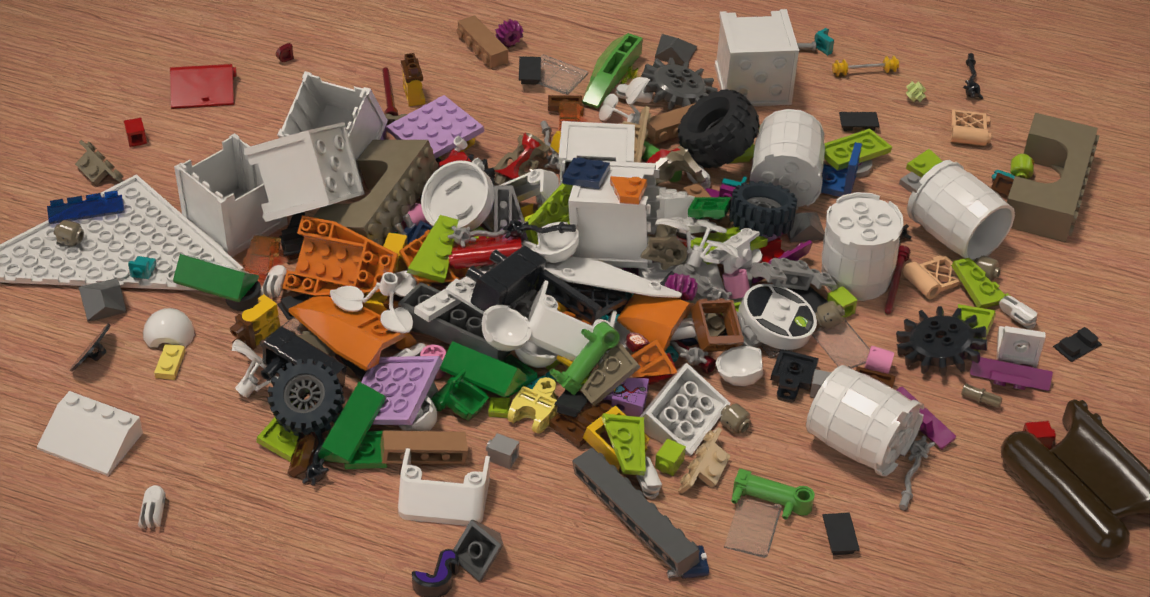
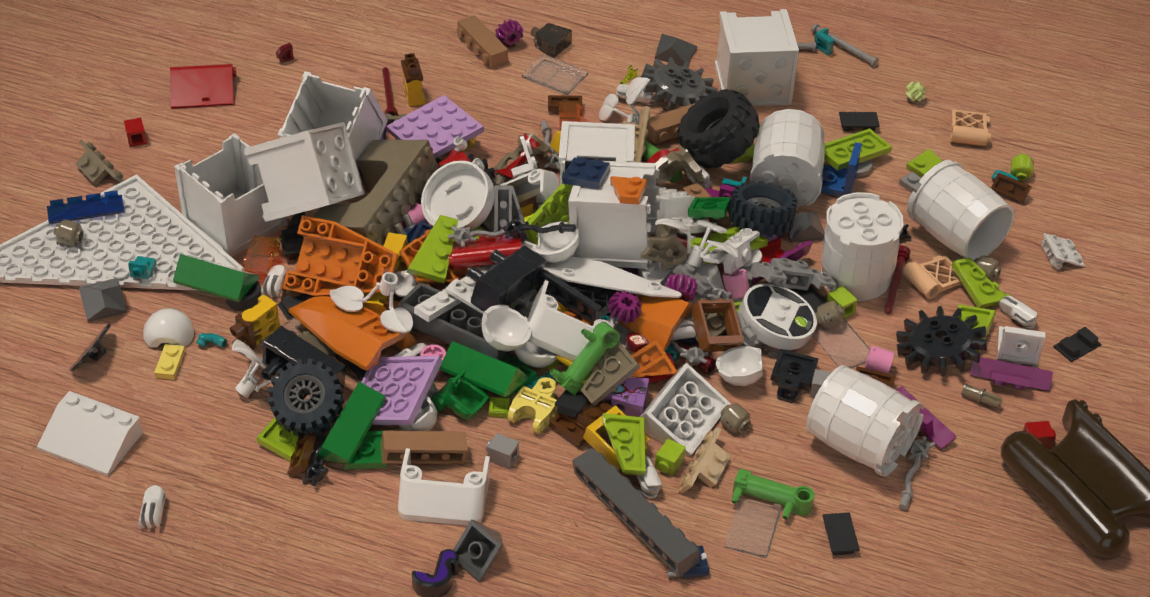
black piece [519,56,541,85] -> none
bright green wedge [582,33,643,108] -> none
yellow axle [832,56,899,77] -> none
black piece [963,53,983,99] -> none
dark tan arch [1007,113,1099,242] -> none
none -> teal arm [196,333,227,348]
none -> white bracket [511,136,538,179]
none -> clear smoke torso [531,23,572,59]
none -> magenta gear [608,290,642,324]
none -> light grey bar [811,24,879,67]
none -> white hinge [1041,233,1085,269]

